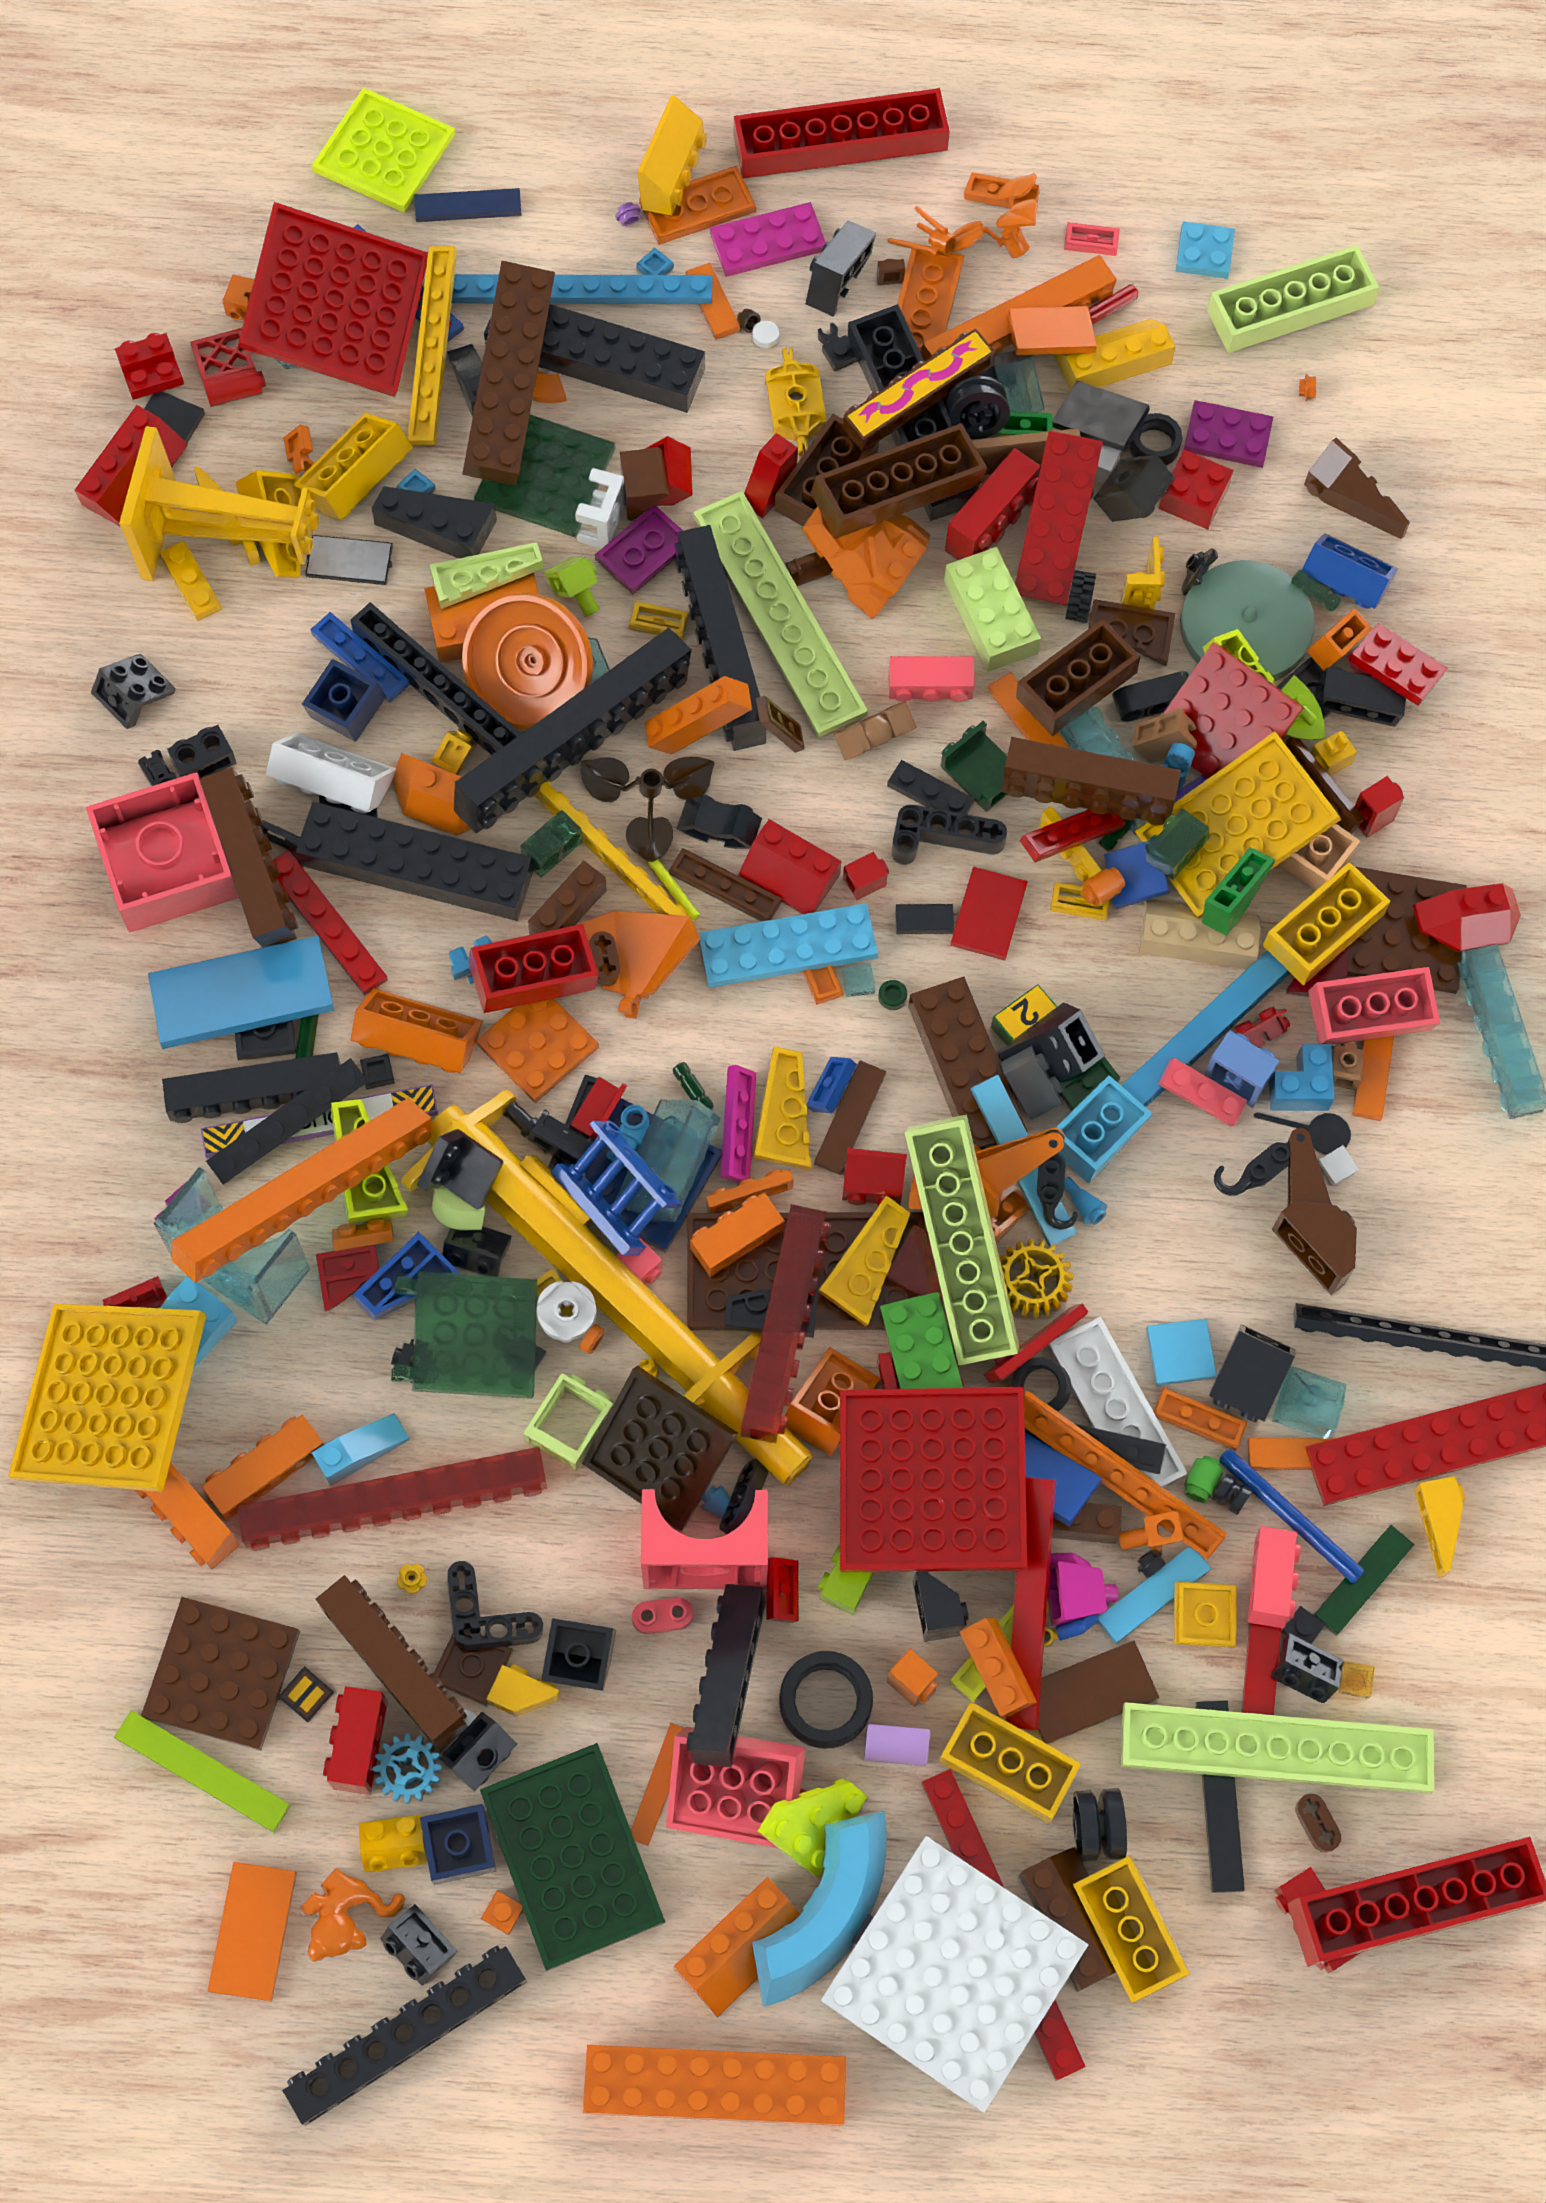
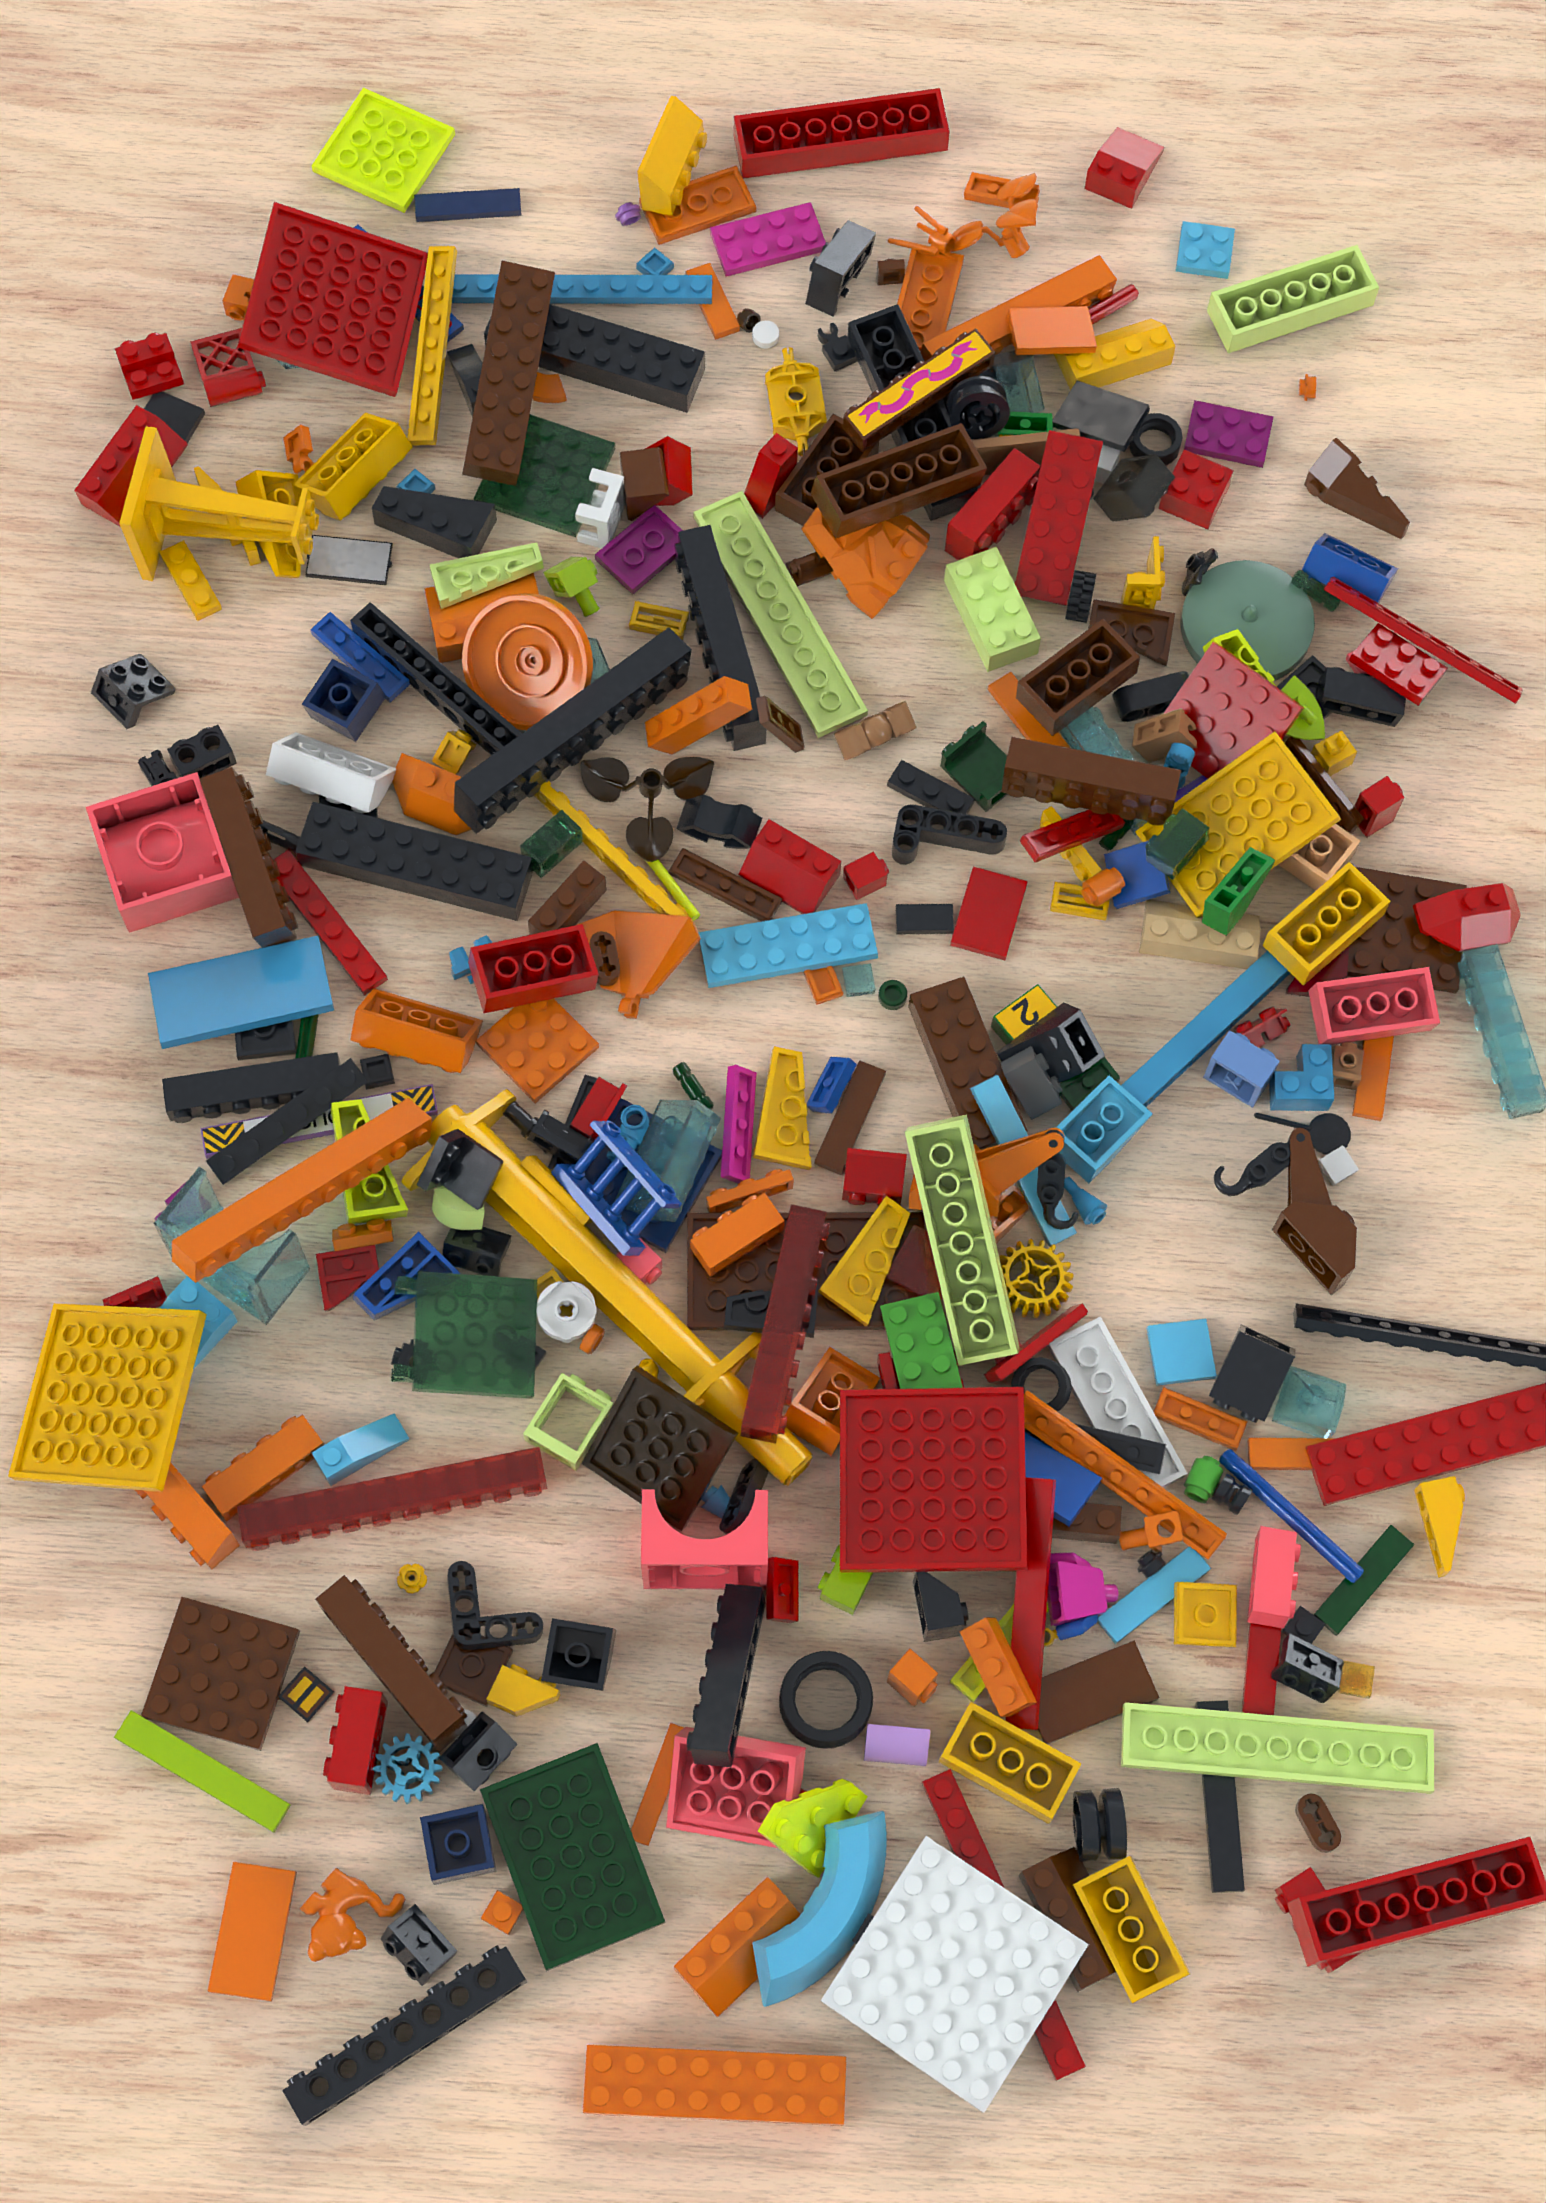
yellow bracket [359,1814,427,1873] -> none
coral plate [632,1597,693,1634] -> none
coral brick [889,656,974,702] -> none
coral tile [1064,222,1120,256] -> none
coral plate [1158,1058,1247,1127] -> none
orange brick [1306,608,1373,671] -> none
none -> red slope [1084,127,1165,209]
none -> red tile [1324,576,1523,704]

